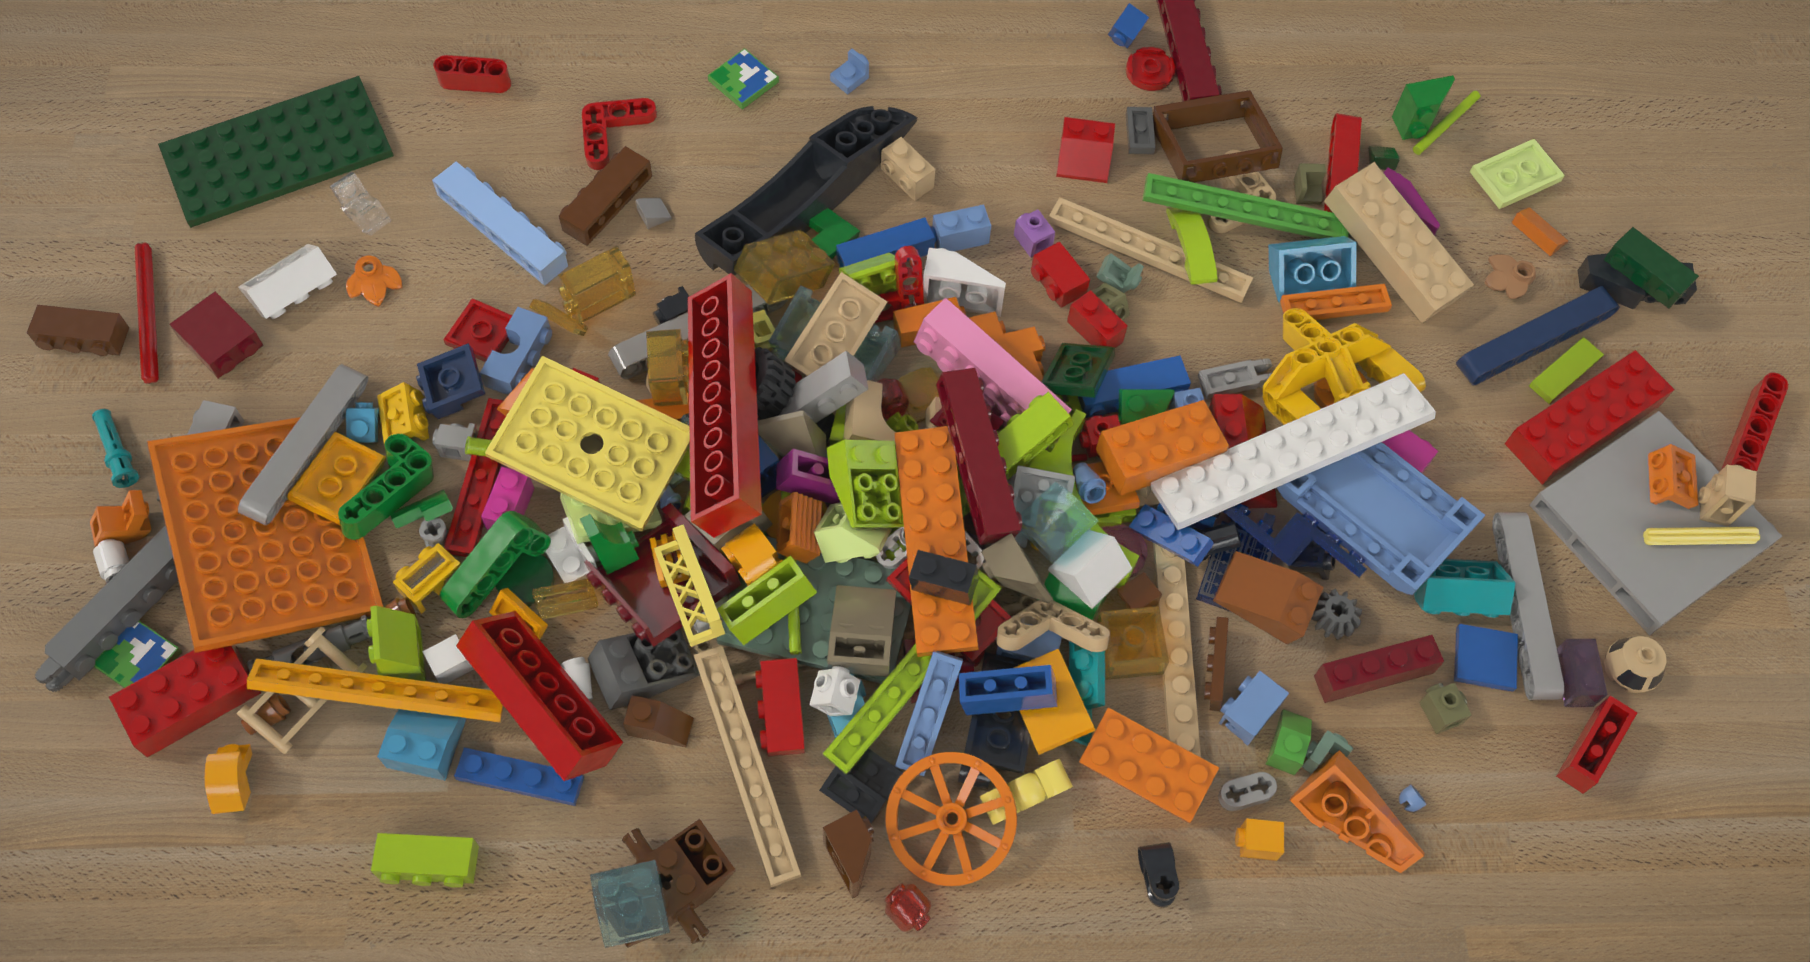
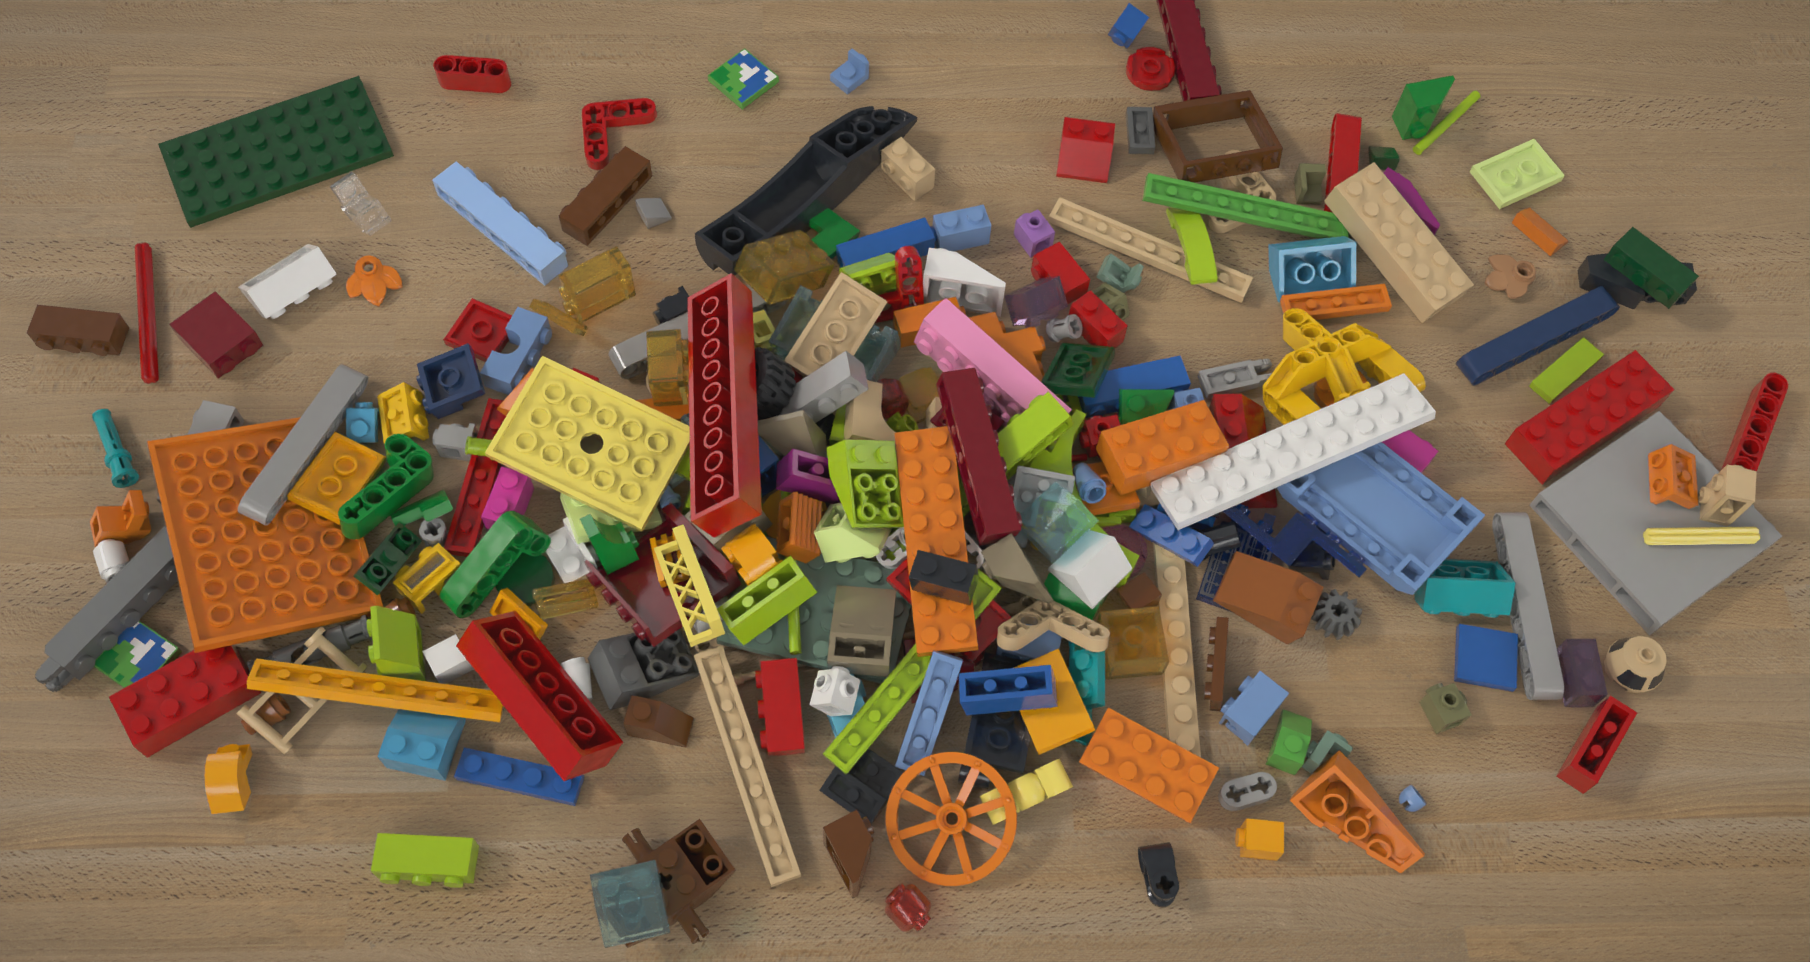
dark red brick [1314,635,1444,703] -> none
none -> dark green slope [354,522,423,595]
none -> brick [1004,276,1068,328]
none -> light grey bush [1046,314,1082,342]

